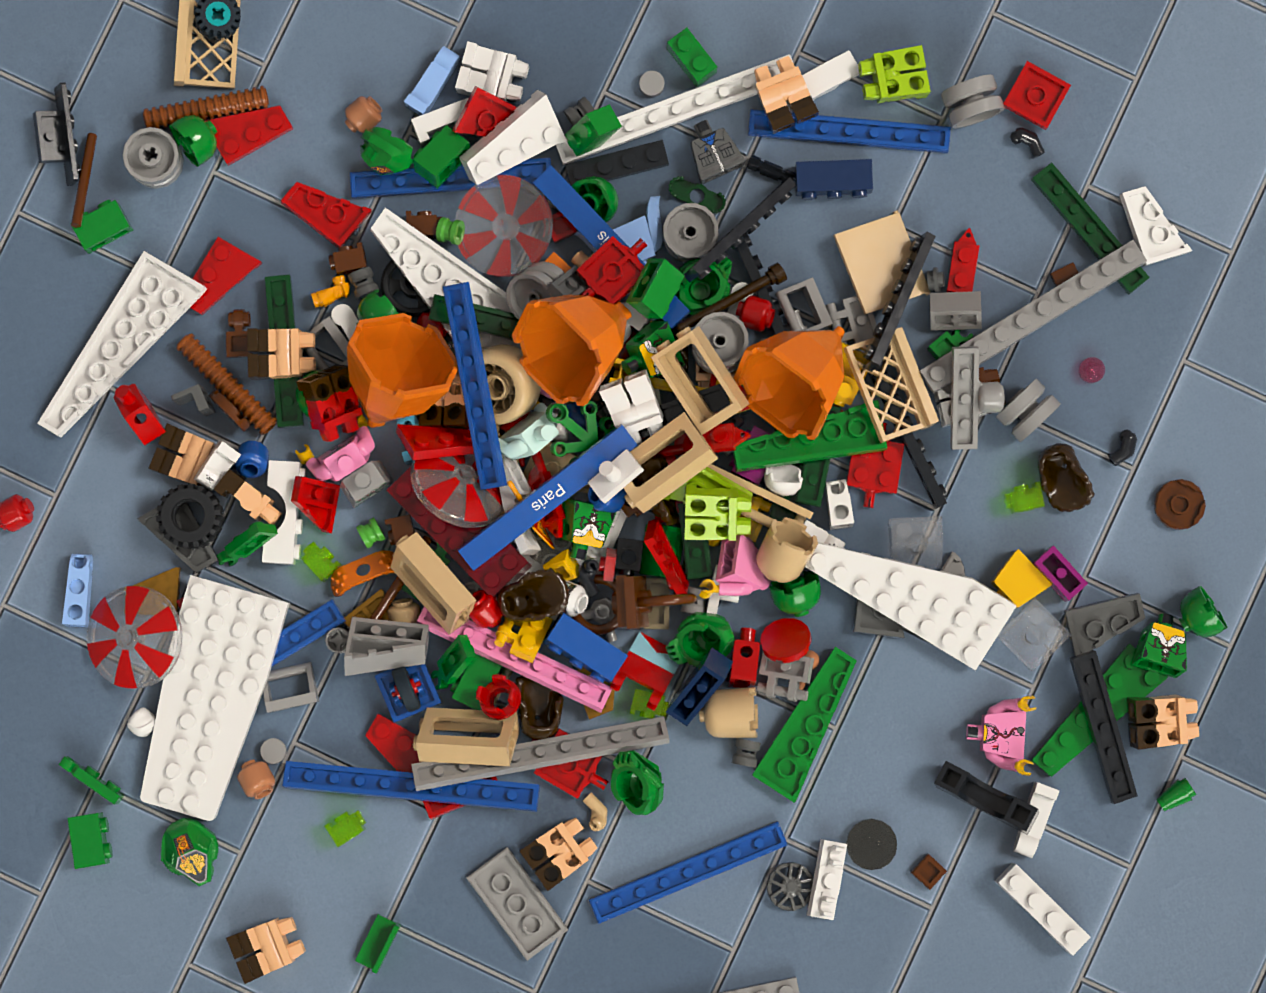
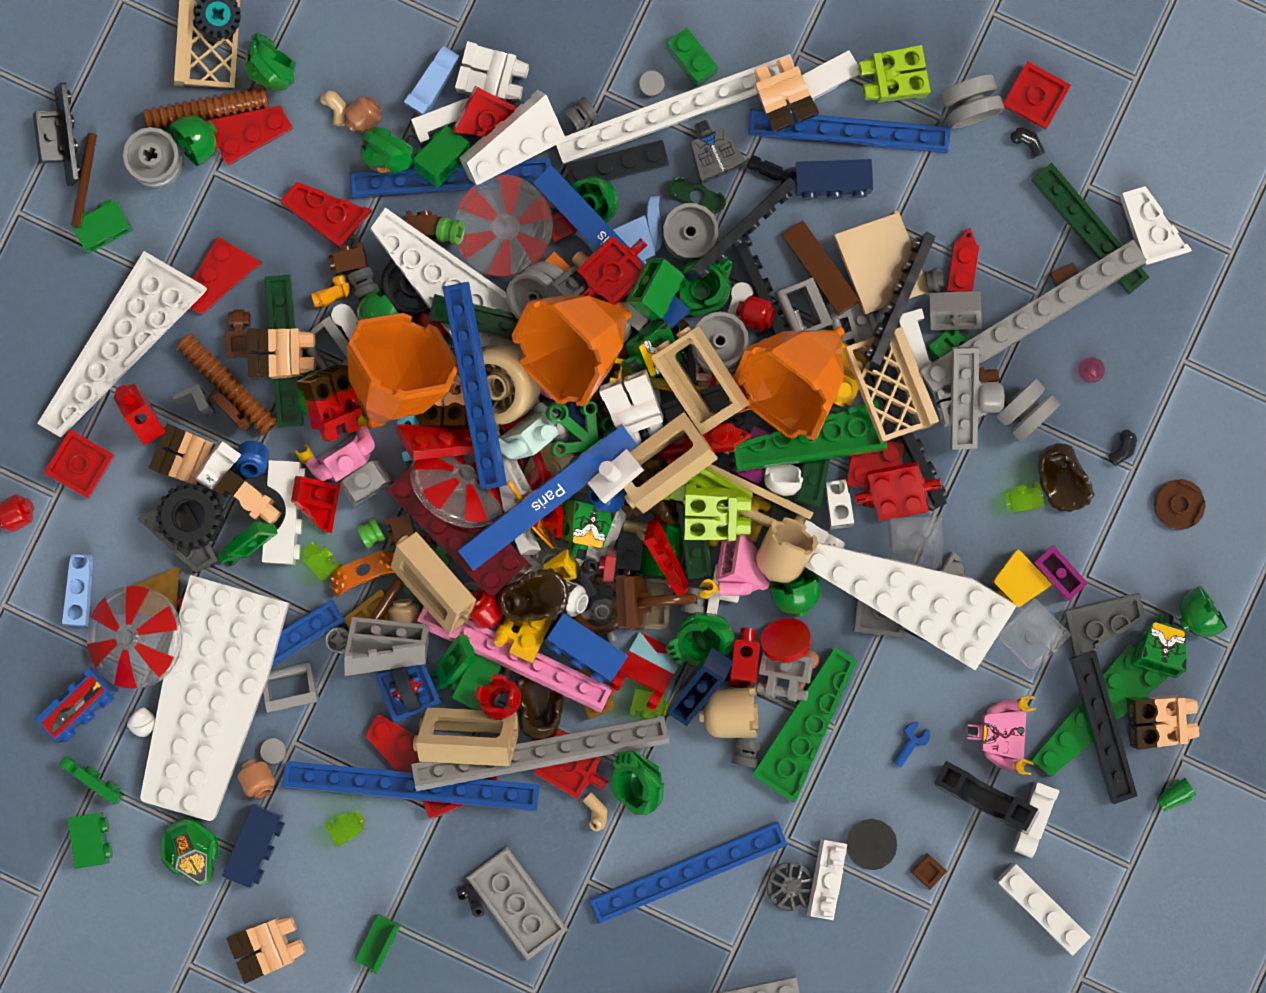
light nougat hips [519,818,597,891] -> none
green brick [565,104,622,157] -> none
dark brown piece [676,262,787,332] -> none
none -> wedge [35,668,117,743]
none -> red plate [44,429,115,499]
none -> dark blue brick [222,804,285,888]
none -> green helmet [243,33,296,91]
none -> tan arm [320,91,346,126]
none -> black arm [456,884,485,917]
none -> tan arm [623,520,648,543]
none -> reddish brown tile [782,220,860,316]
none -> red plate [855,462,942,521]
none -> blue bar [893,722,930,767]
none -> white leg [897,308,933,384]

